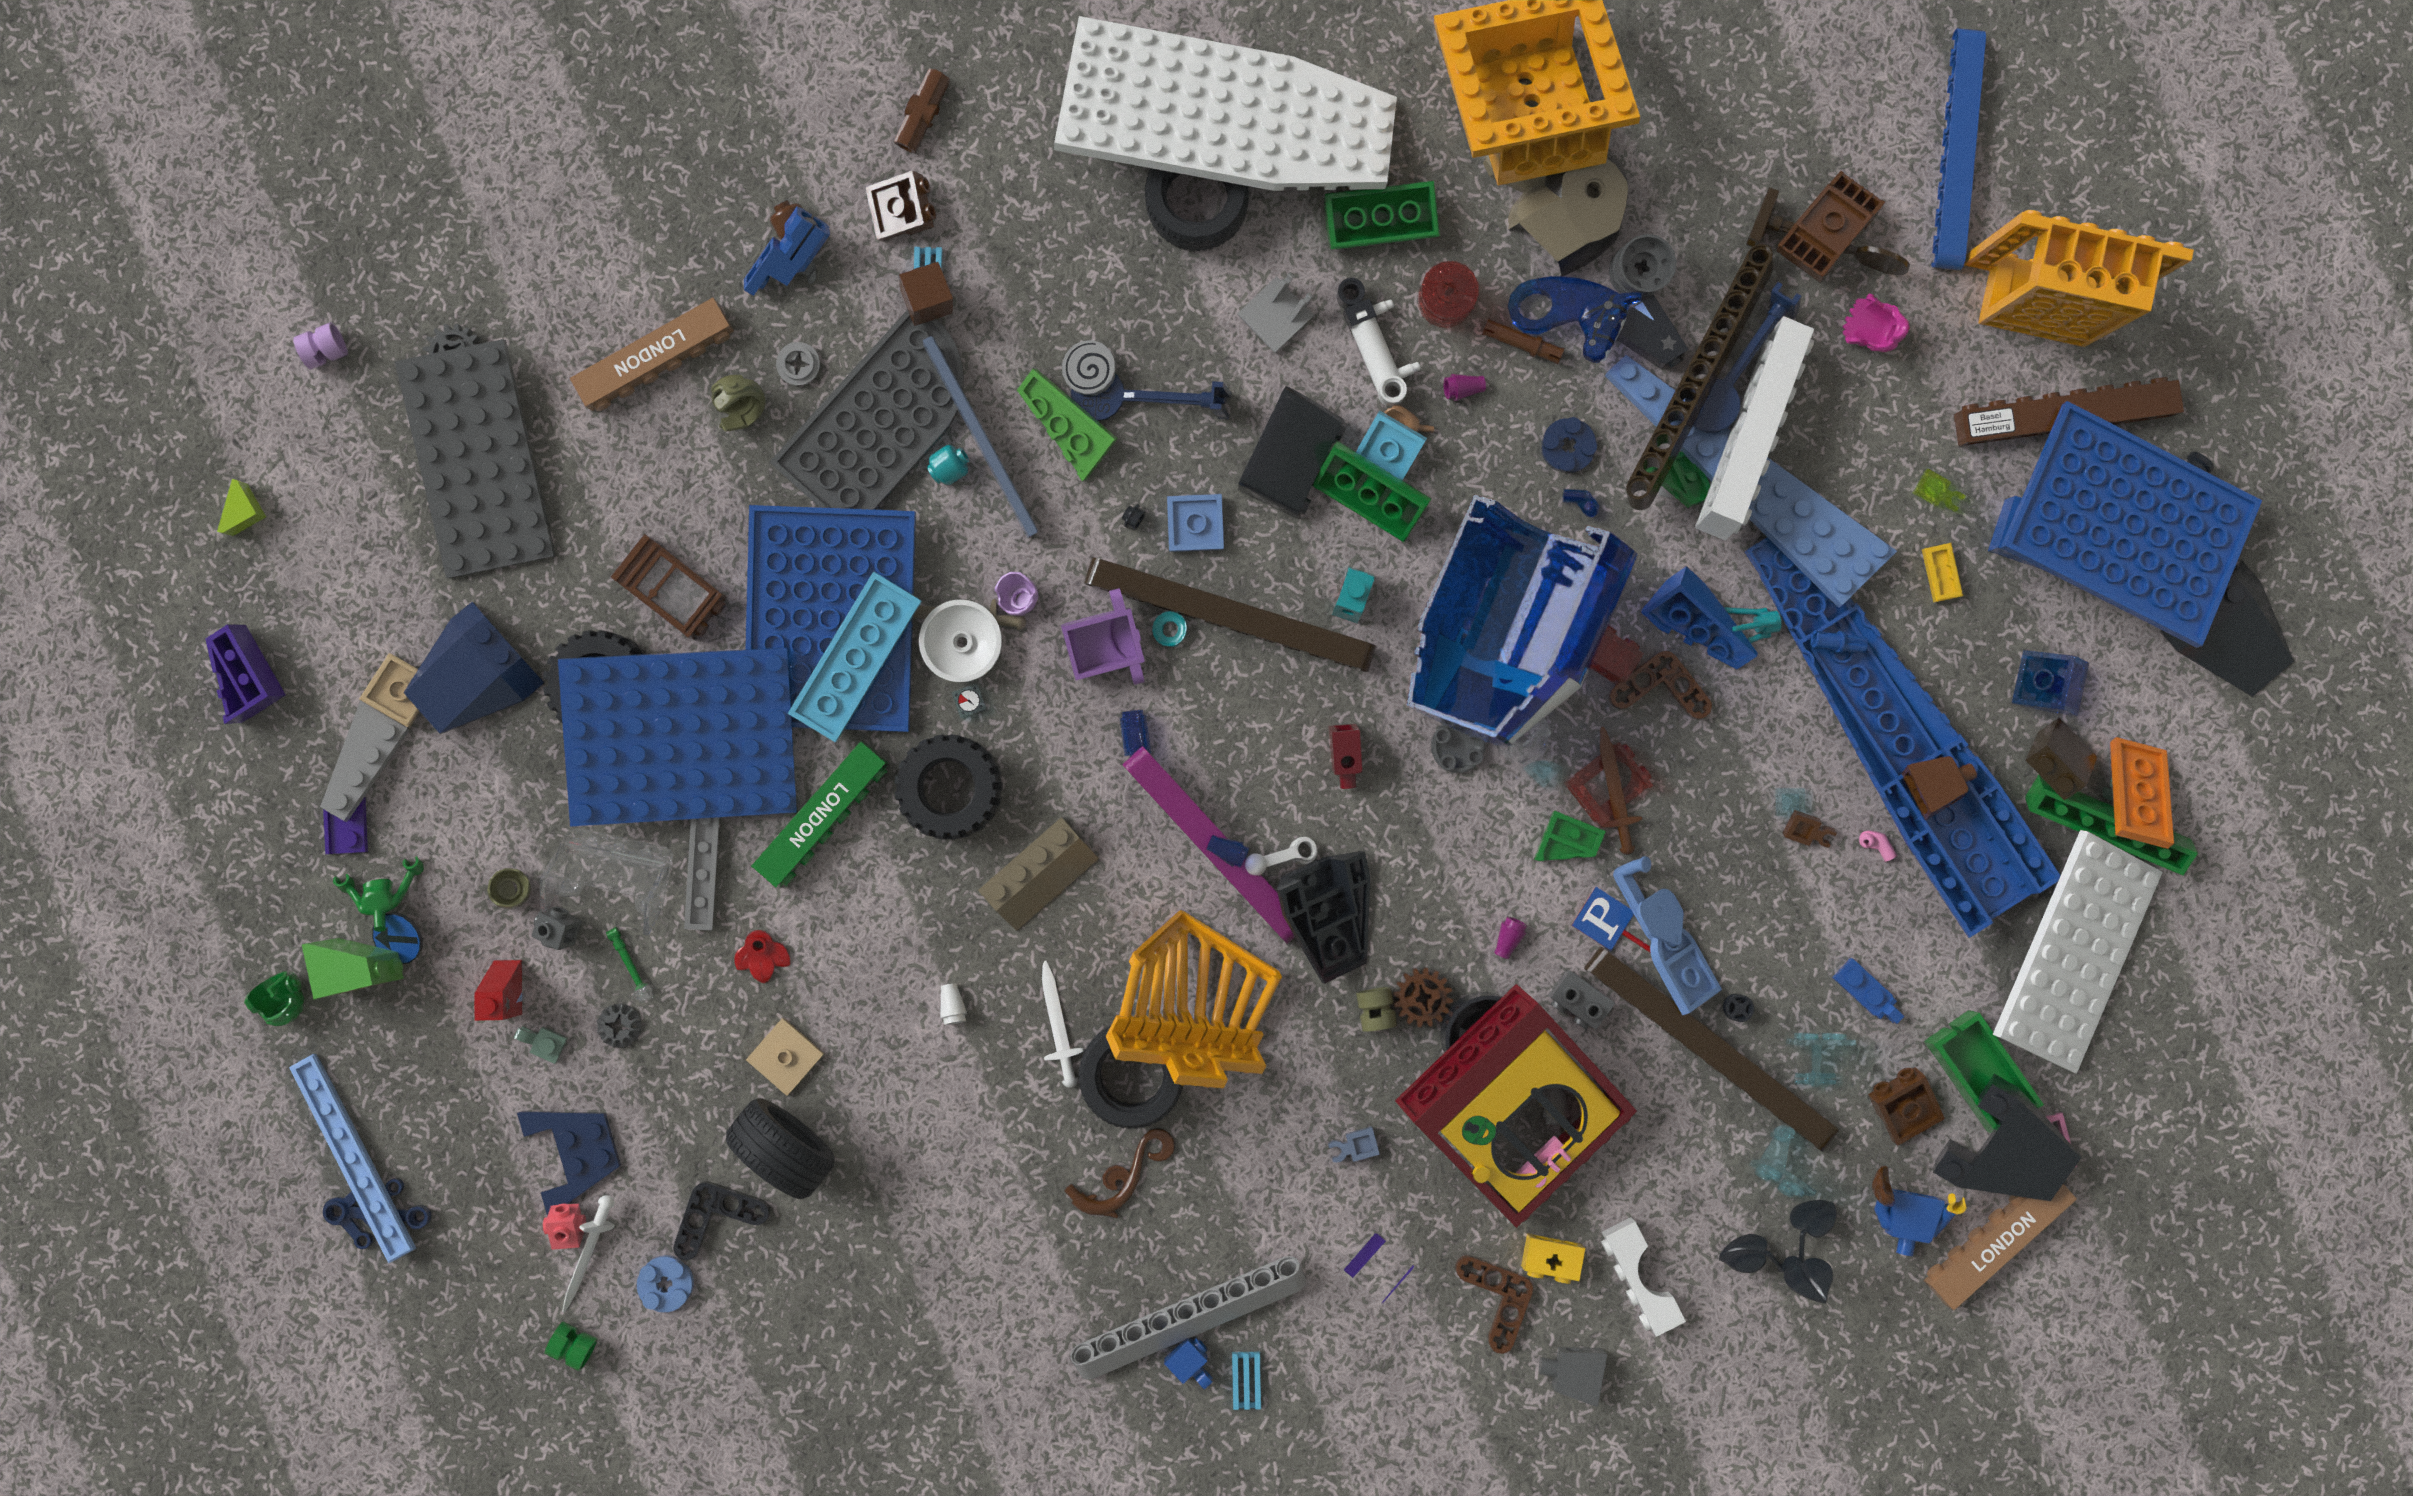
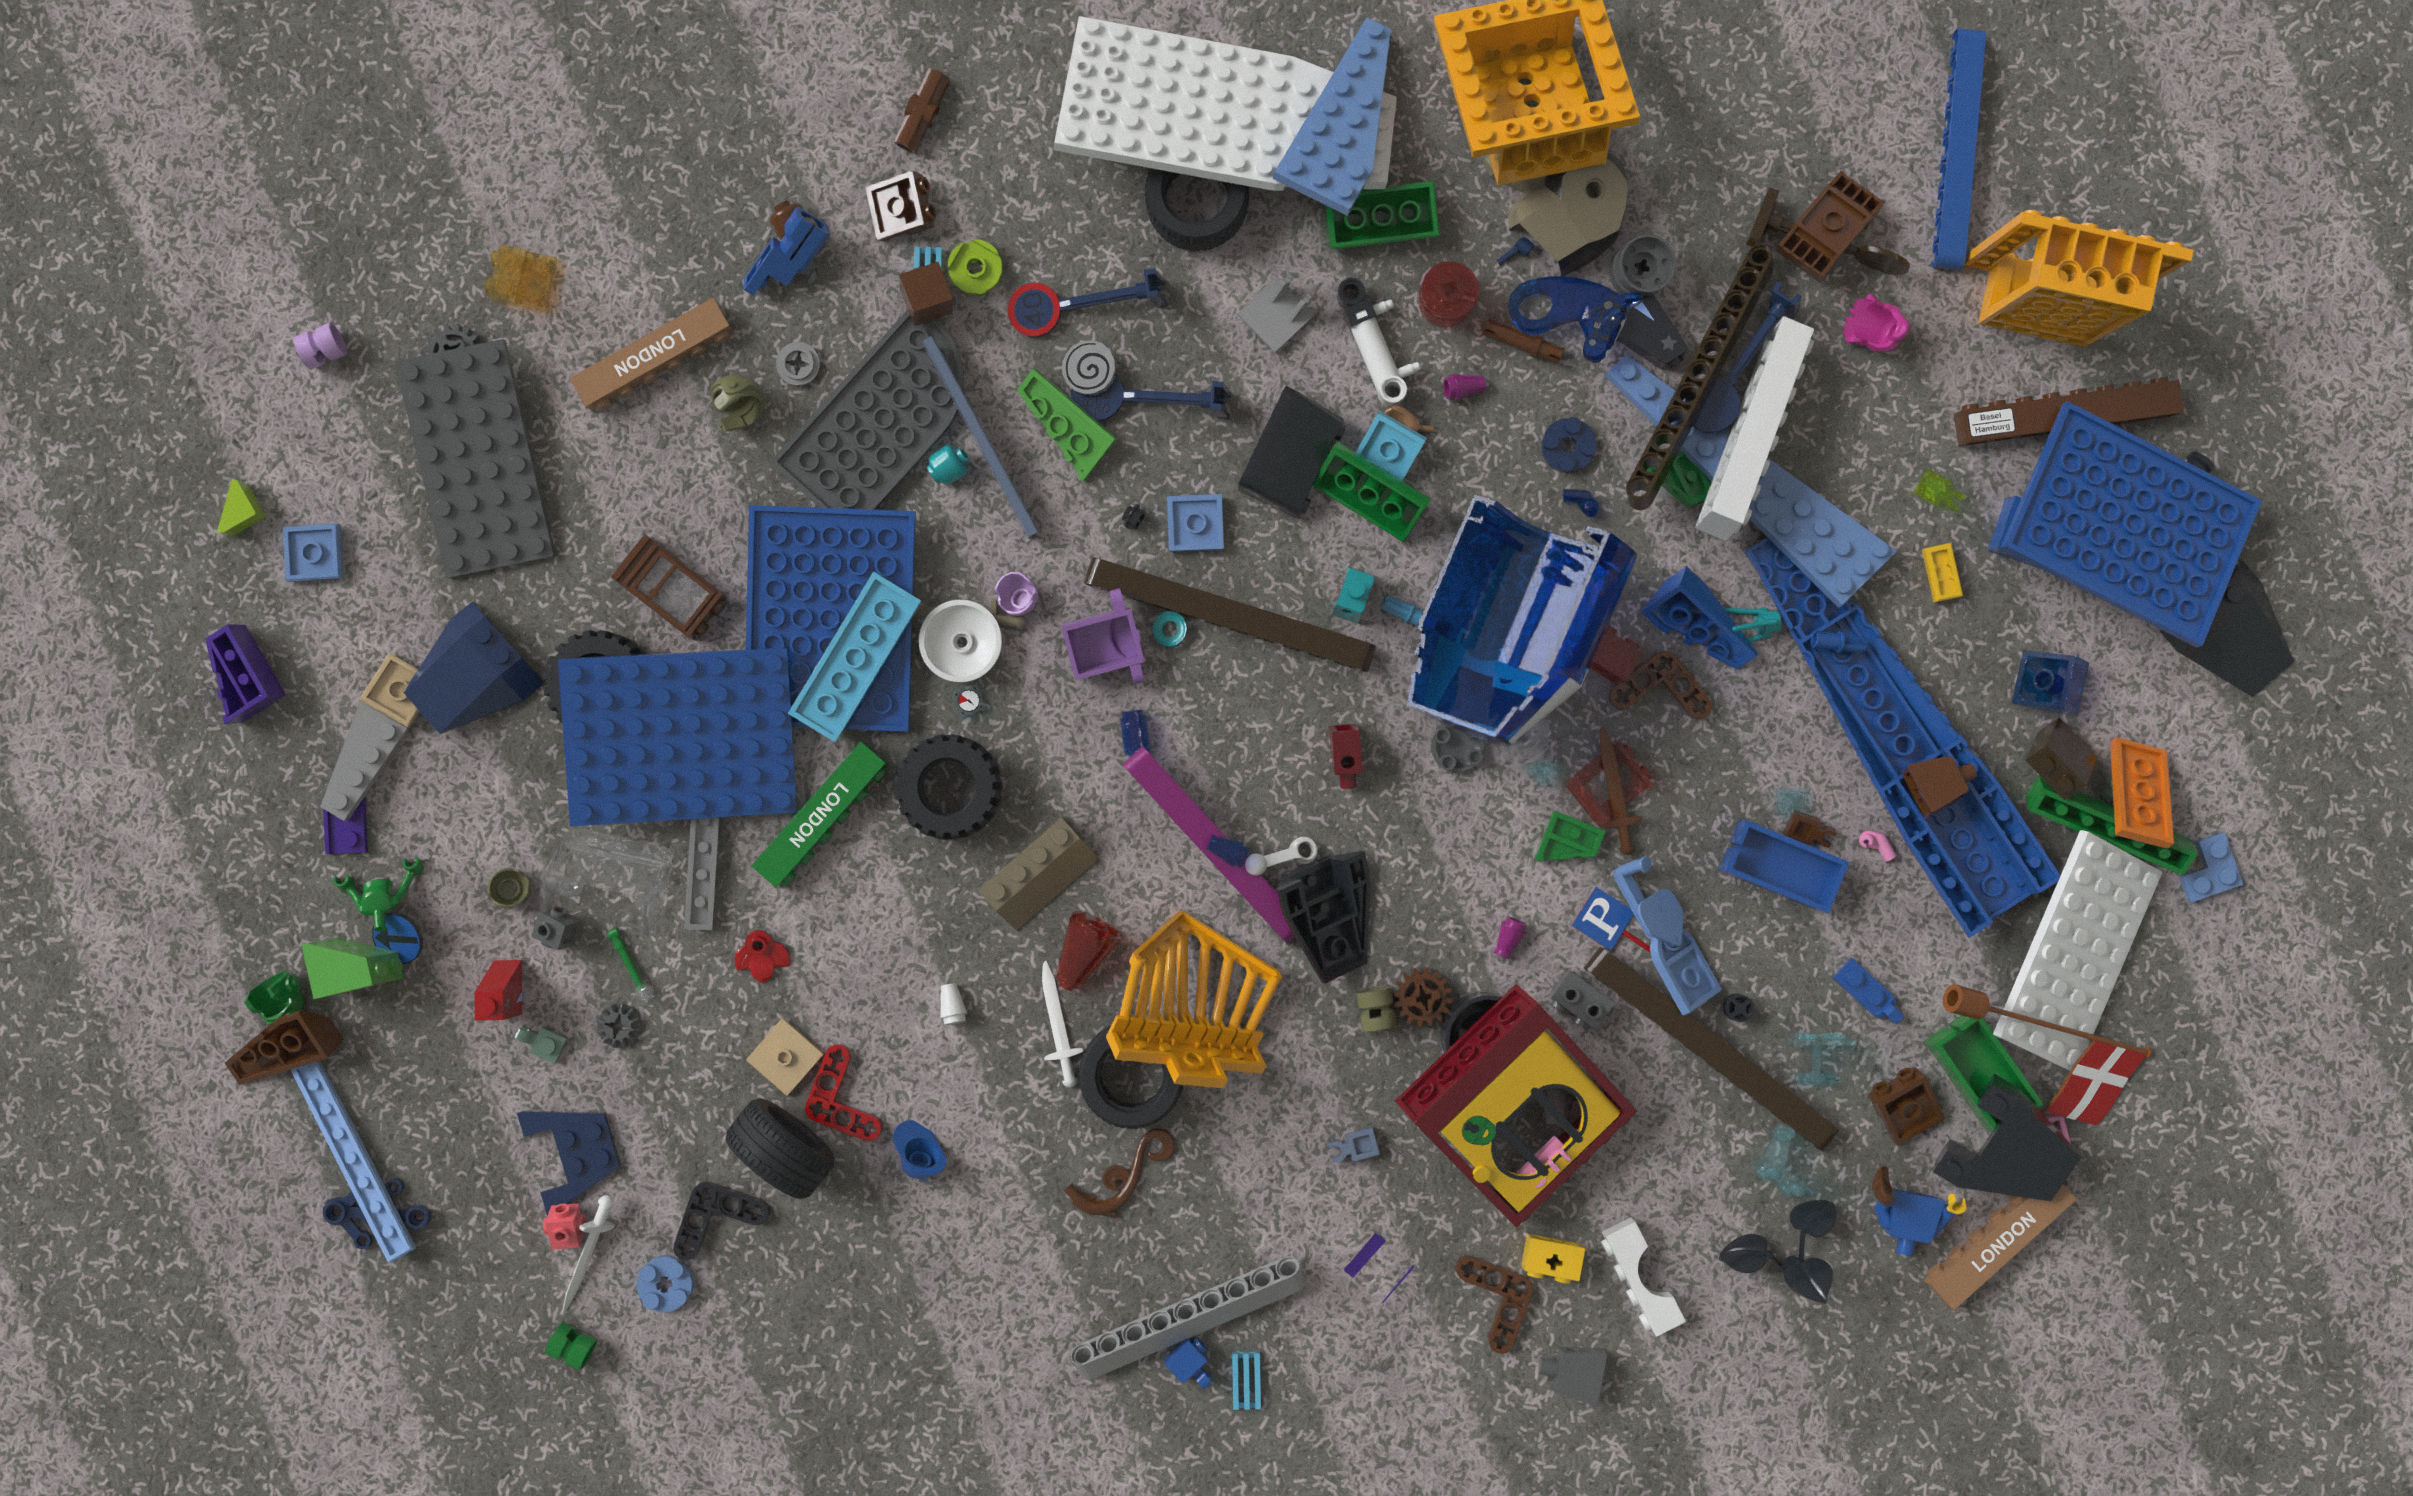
none -> reddish brown wedge [225,1010,344,1085]
none -> medium blue plate [283,523,344,582]
none -> clear yellow plate [485,244,558,312]
none -> red beam [805,1044,883,1141]
none -> blue piece [893,1120,946,1183]
none -> lime plate [948,240,1003,296]
none -> dark blue piece [1008,268,1168,337]
none -> clear red cone [1055,911,1121,991]
none -> medium blue wing [1273,17,1391,216]
none -> dark azure axle [1382,595,1437,632]
none -> dark blue hand [1496,237,1534,265]
none -> blue piece [1718,820,1849,913]
none -> flag [1943,984,2152,1125]
none -> medium blue plate [2179,833,2243,903]

